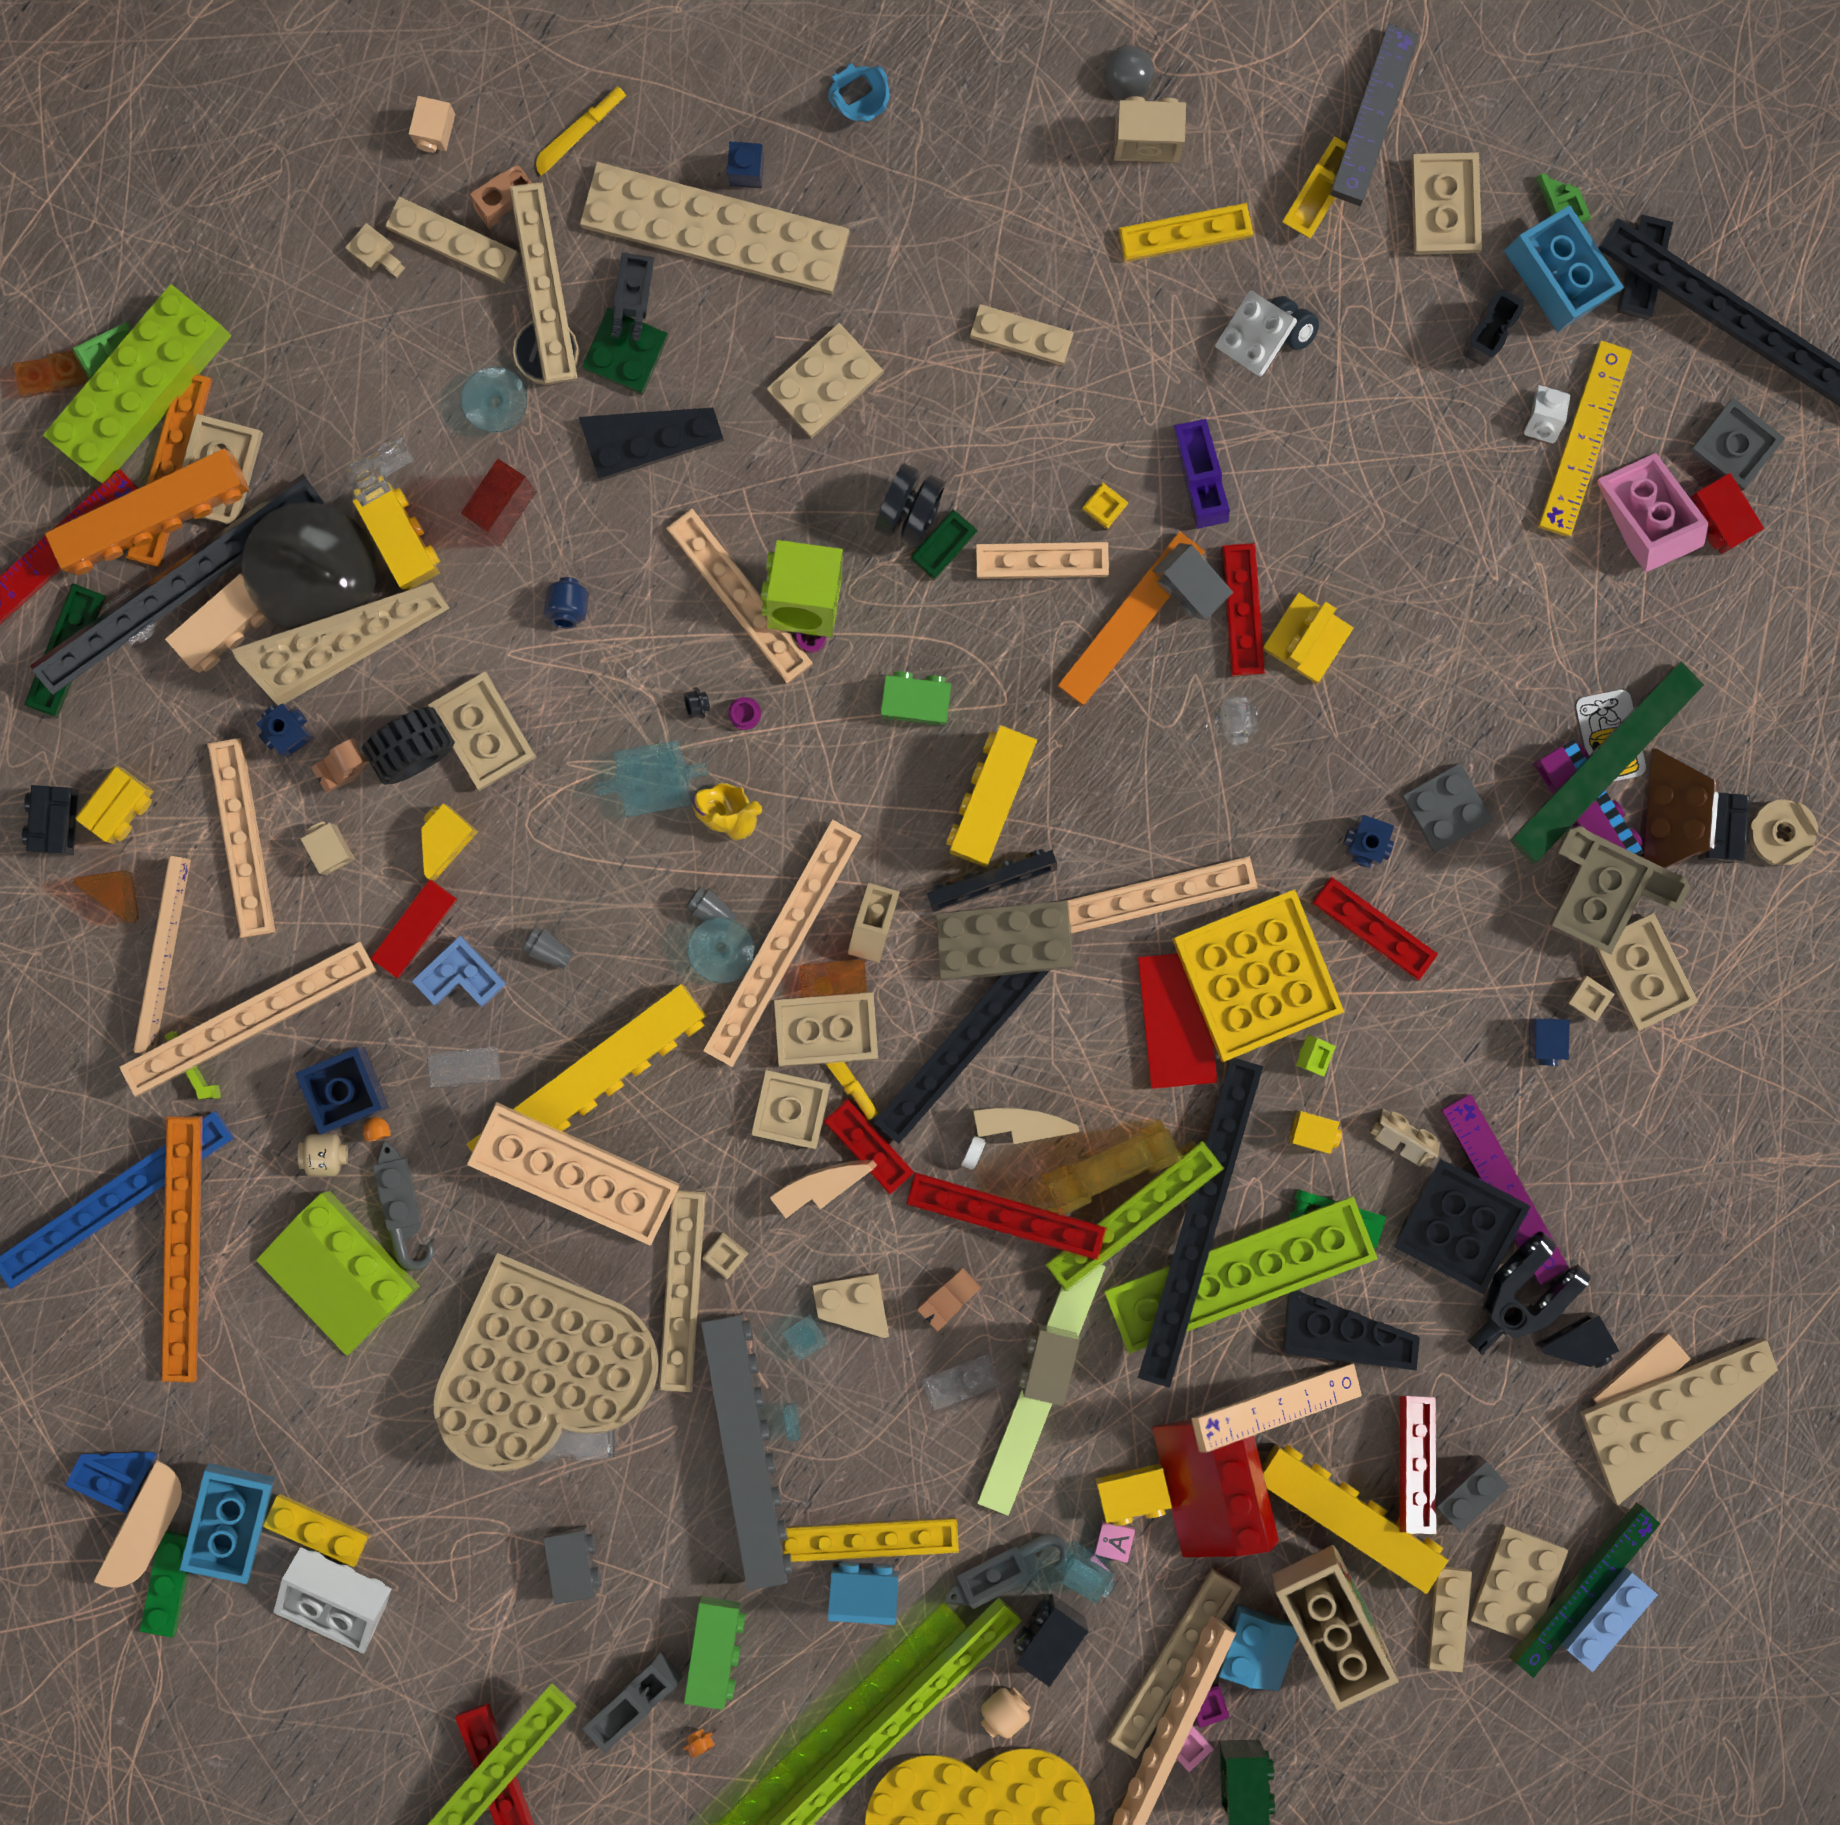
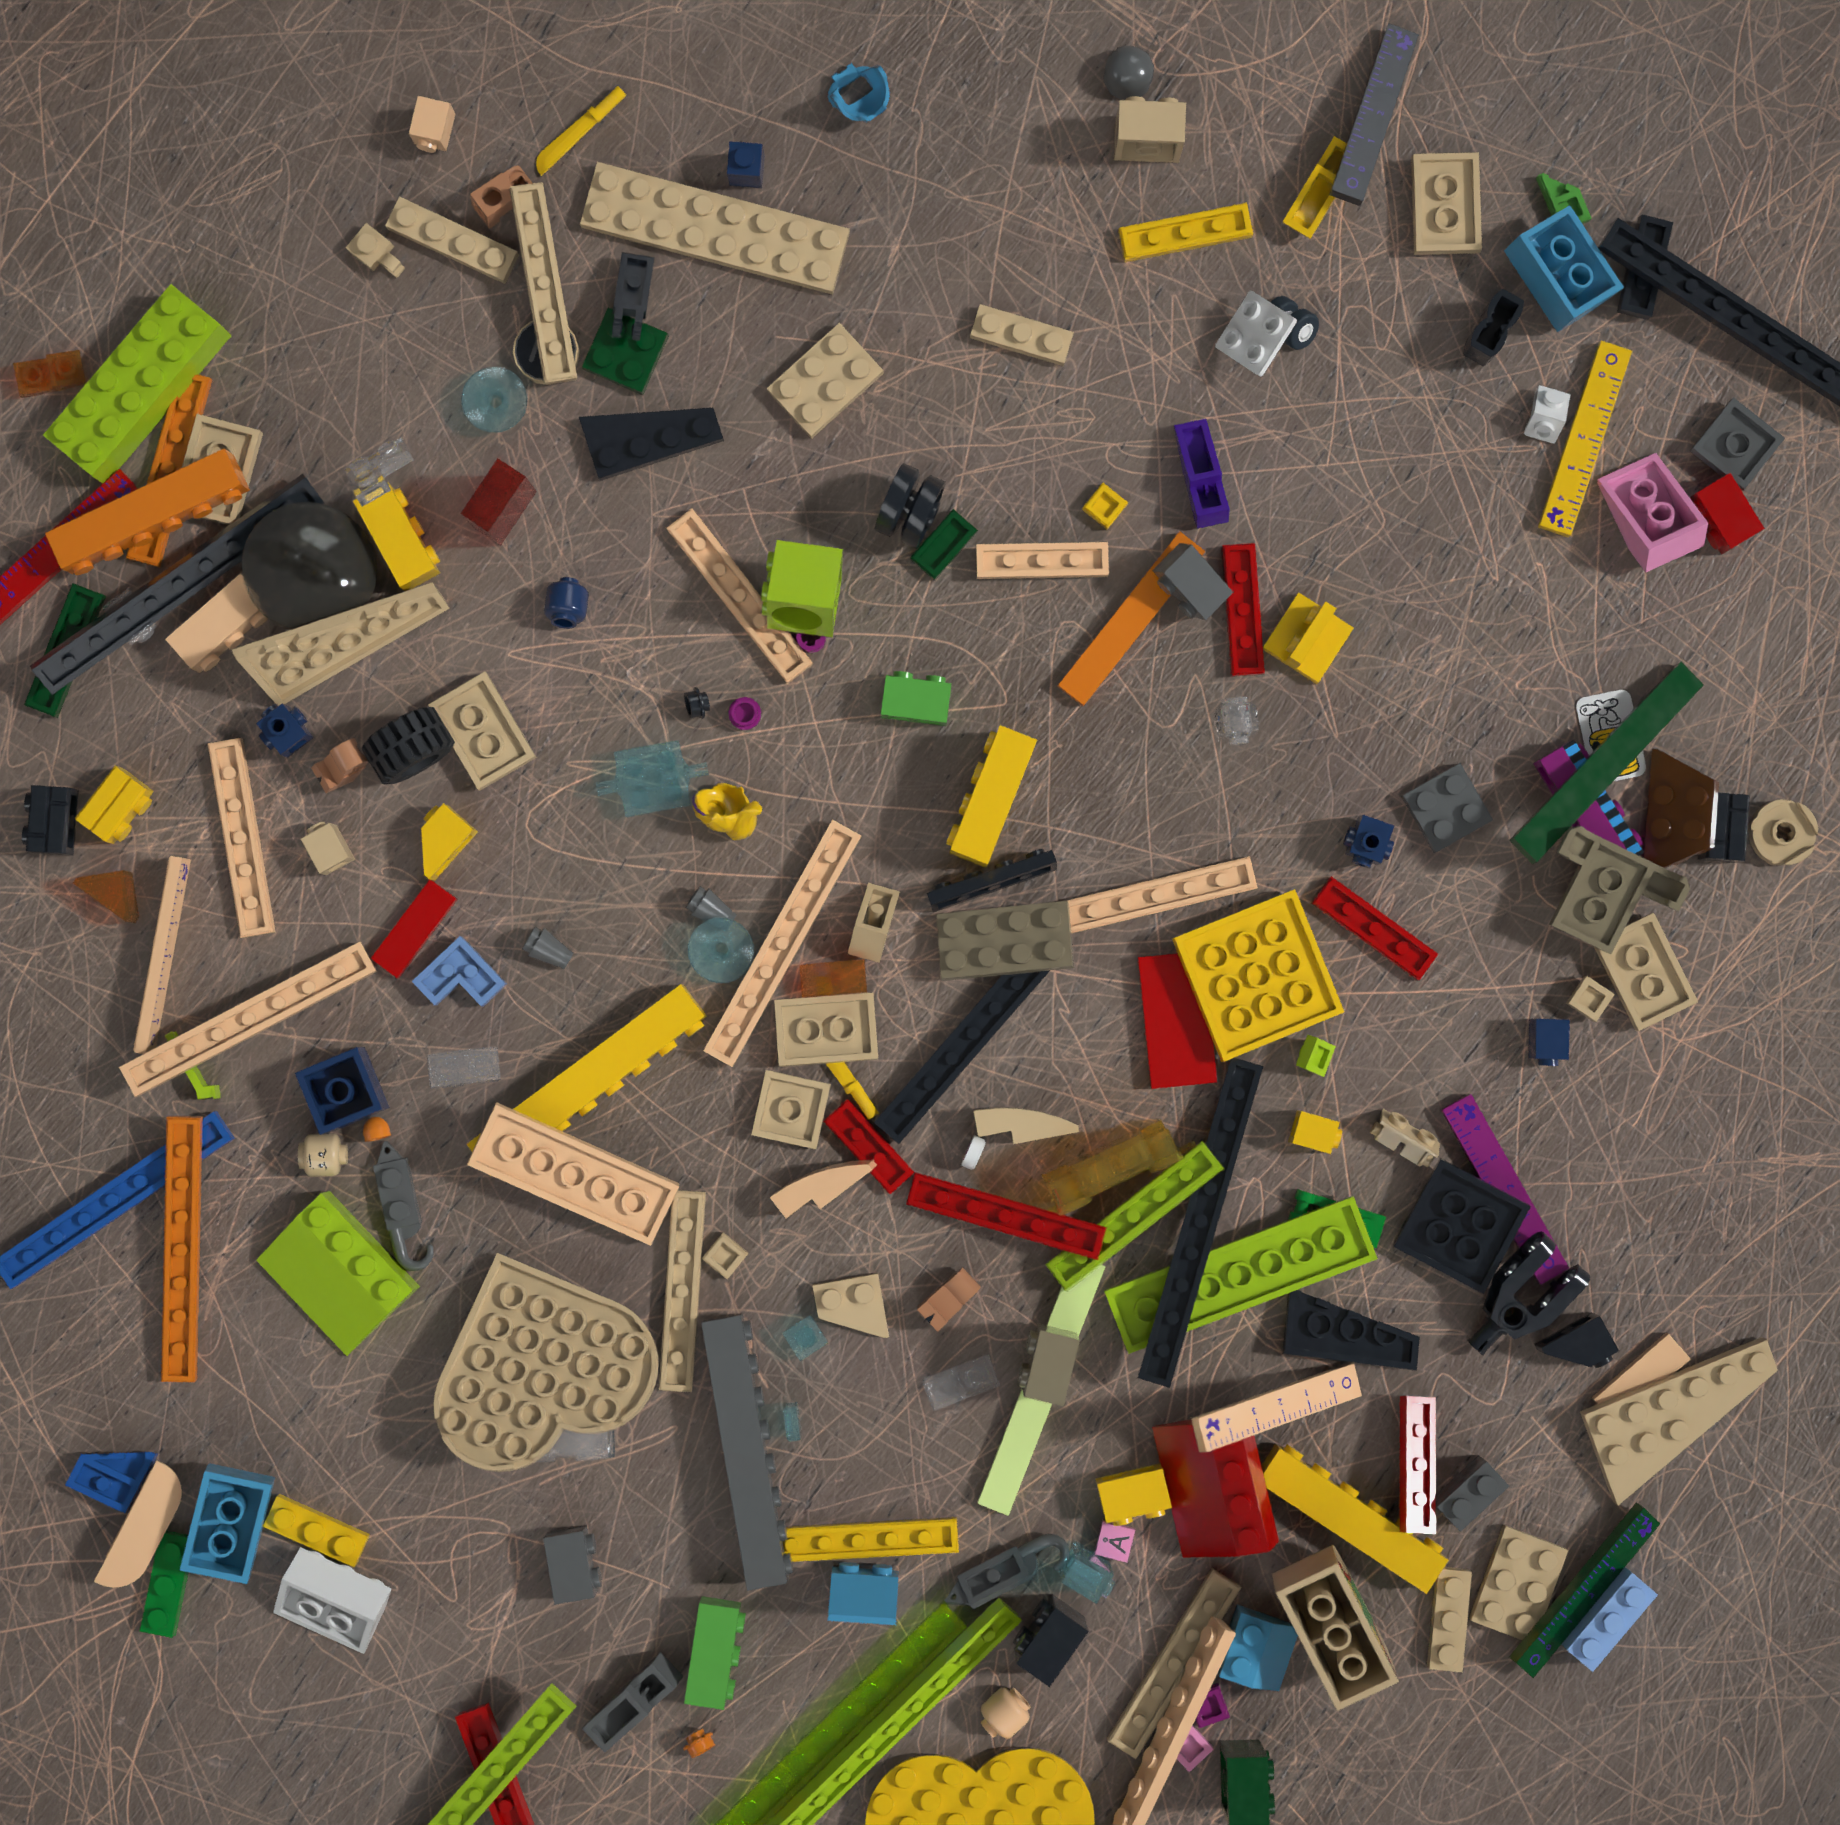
bright green tile [72,321,130,379] -> none

